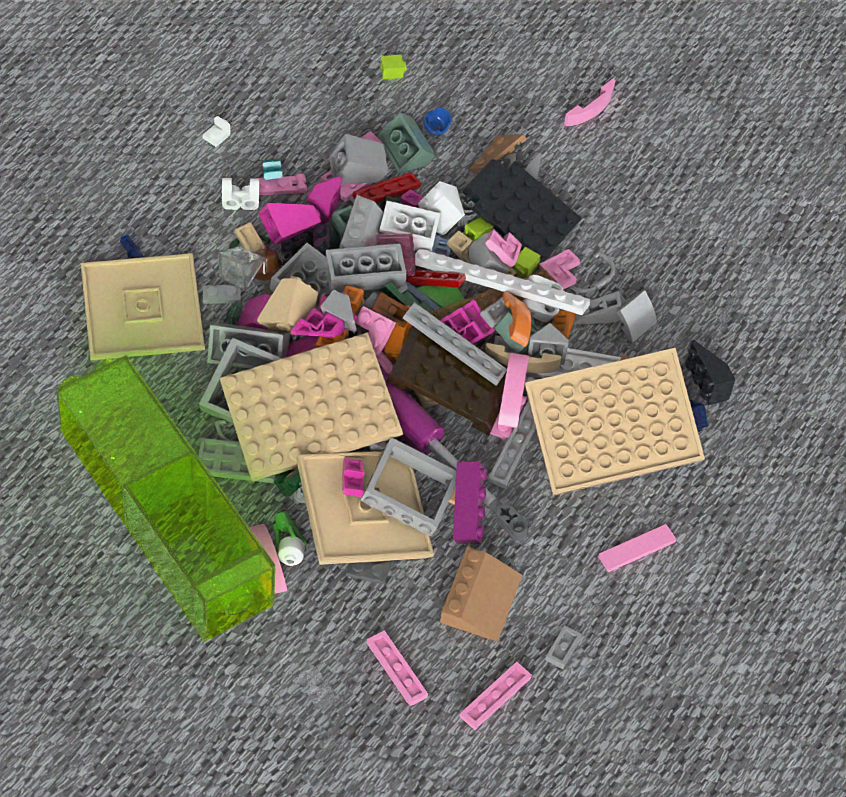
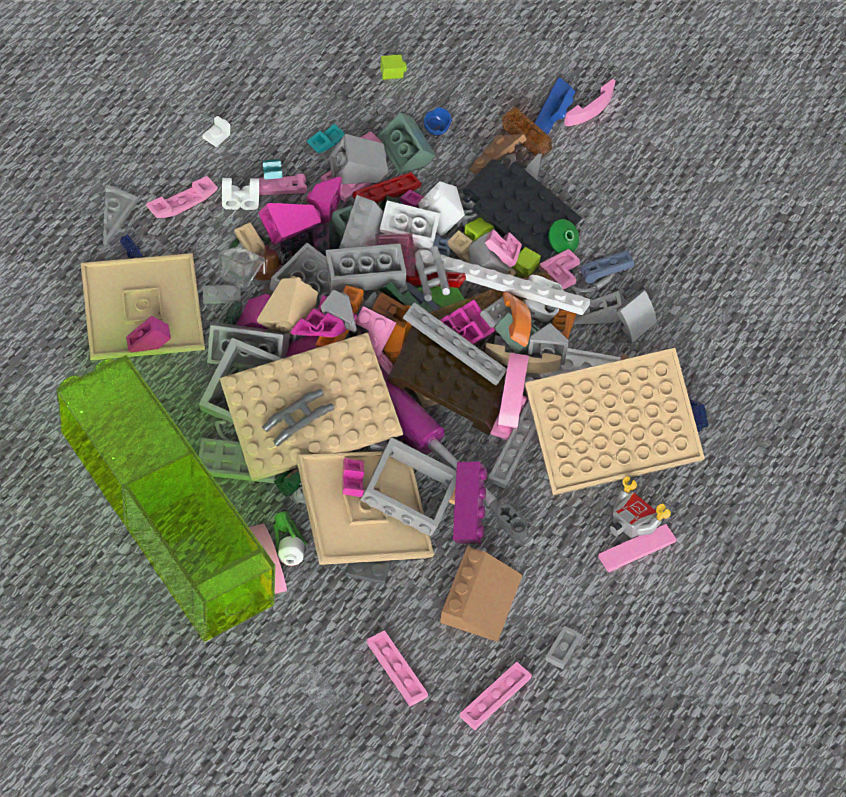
black slope [685,340,735,405] -> none
none -> light grey wing [103,185,138,246]
none -> dark pink slope [126,316,171,353]
none -> bright pink slope [146,176,218,218]
none -> dark grey piece [262,389,334,447]
none -> teal slope [306,124,345,154]
none -> light grey piece [413,246,450,301]
none -> clear orange brick [502,106,552,159]
none -> blue bracket [533,77,576,136]
none -> green dish [548,219,579,254]
none -> sand blue plate [580,250,635,283]
none -> torso [610,476,671,538]

